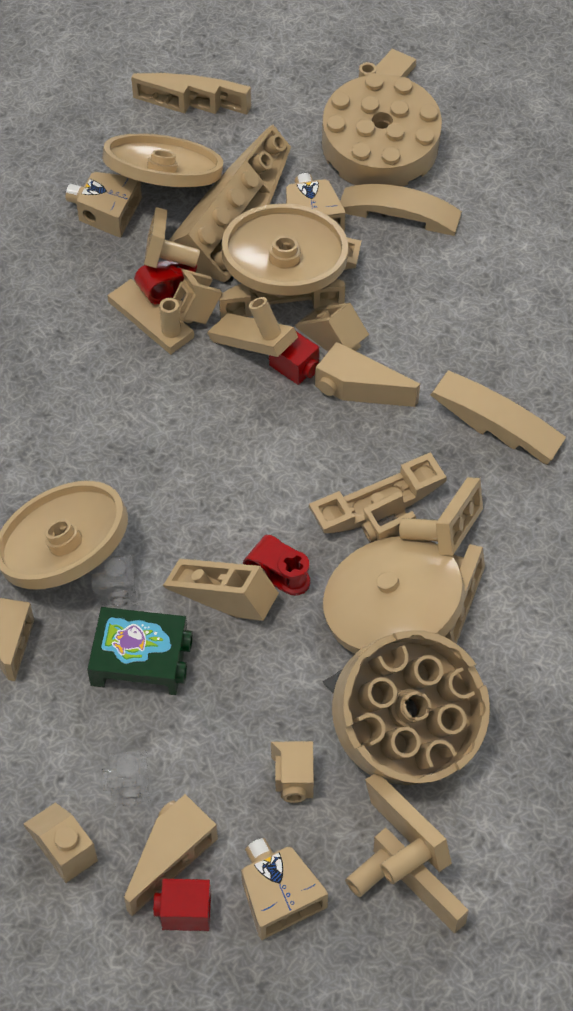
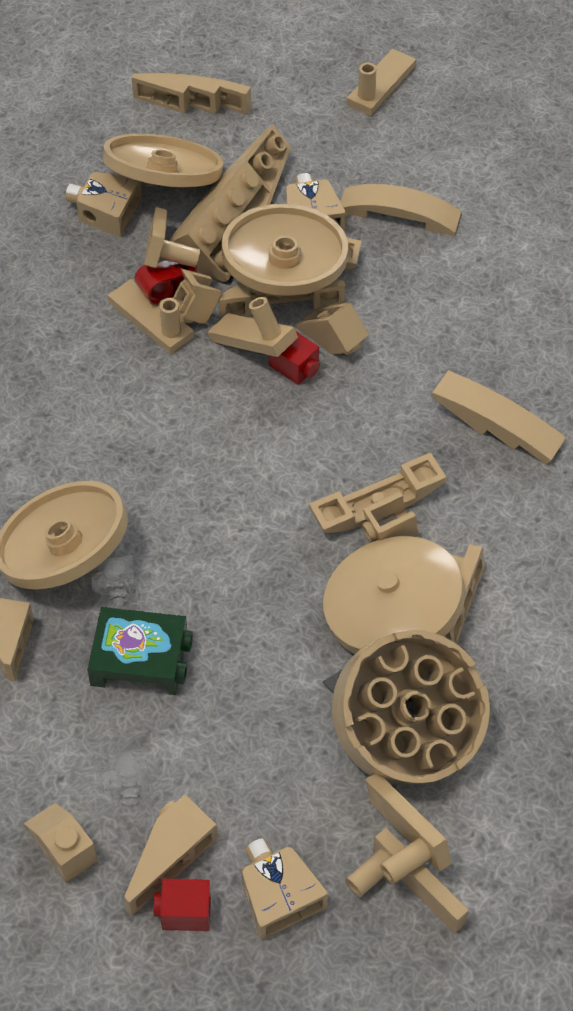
tan slope [163,559,279,621] -> none
red piece [243,534,310,596] -> none
tan window [271,741,314,803] -> none
tan slope [315,342,420,407] -> none
tan brick [322,73,442,187] -> none
tan piece [399,477,483,556] -> none

